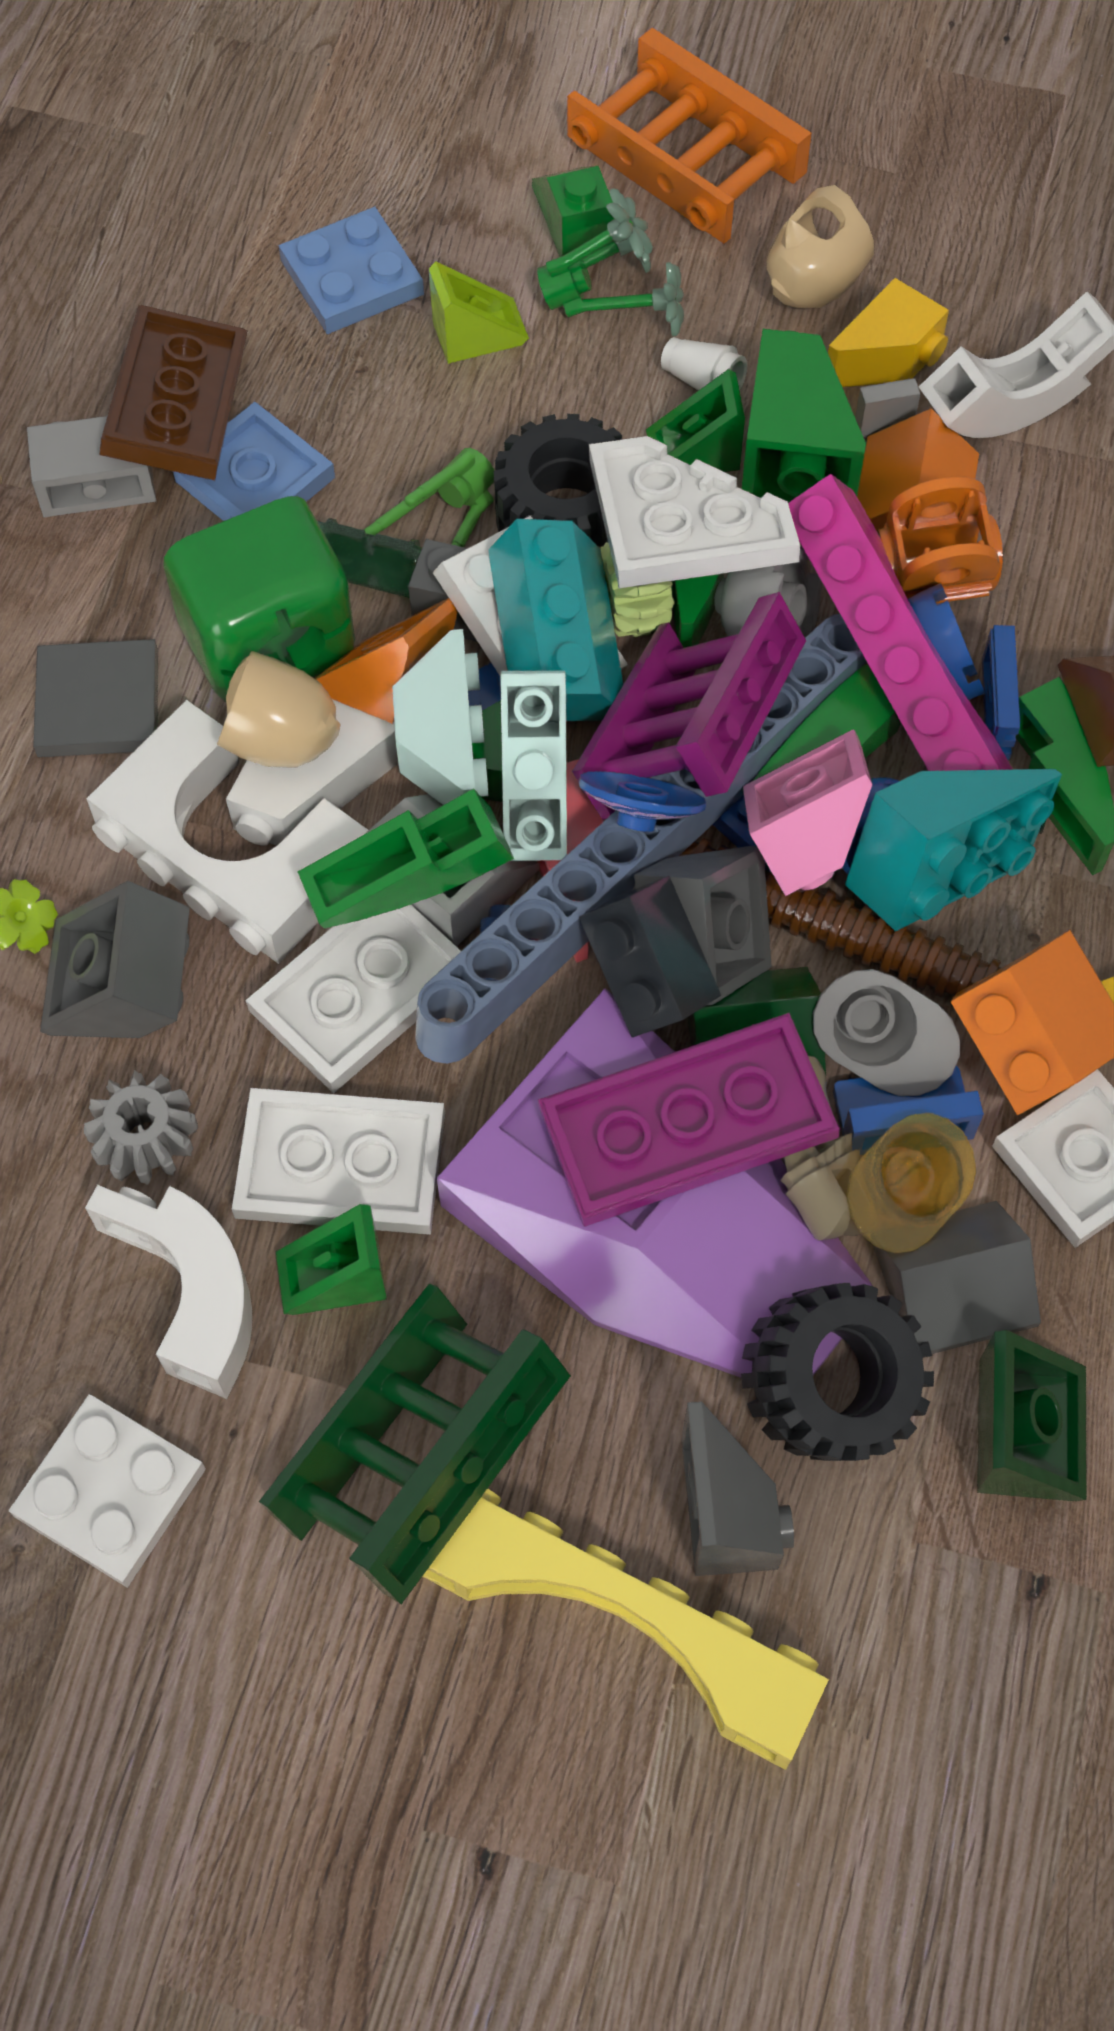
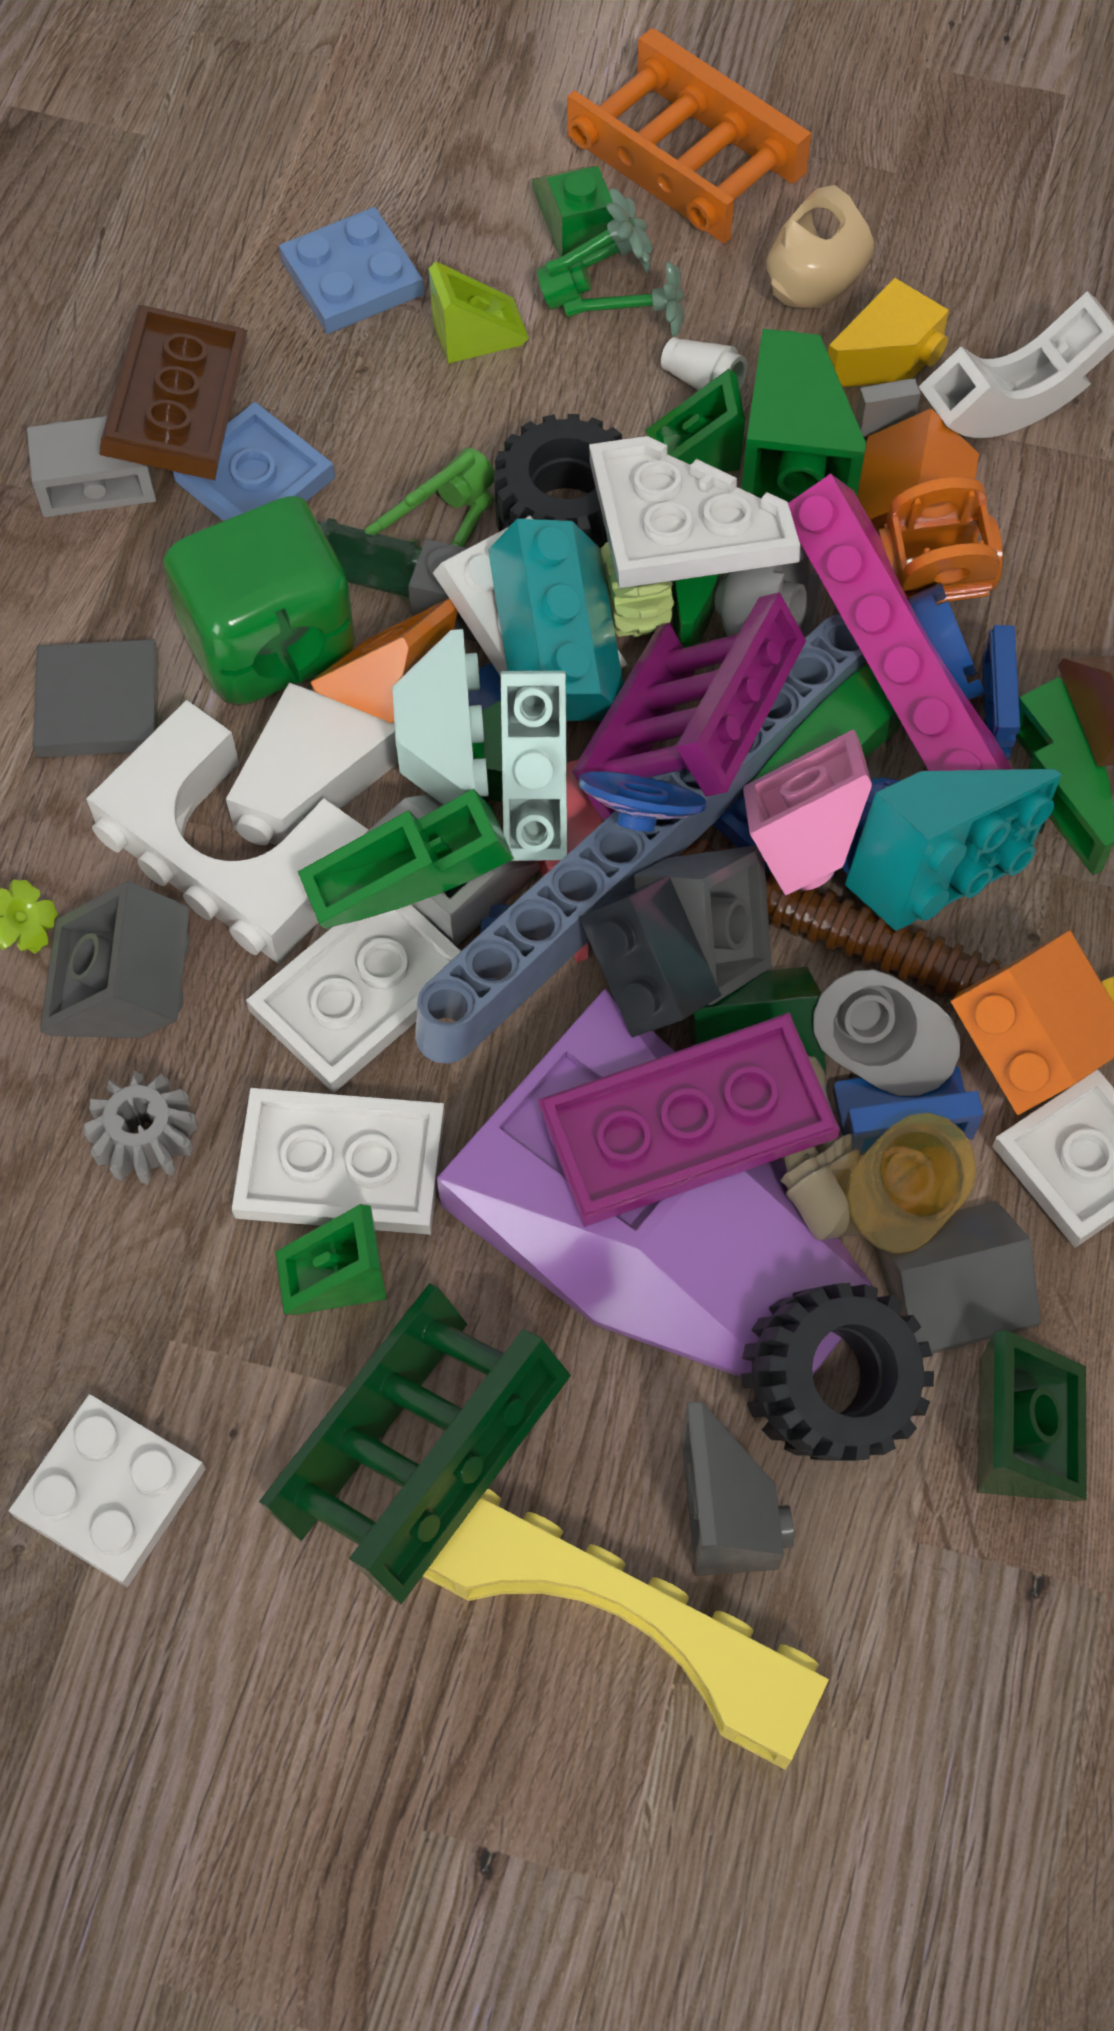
white arch [85,1185,252,1399] -> none
tan piece [217,651,341,768] -> none

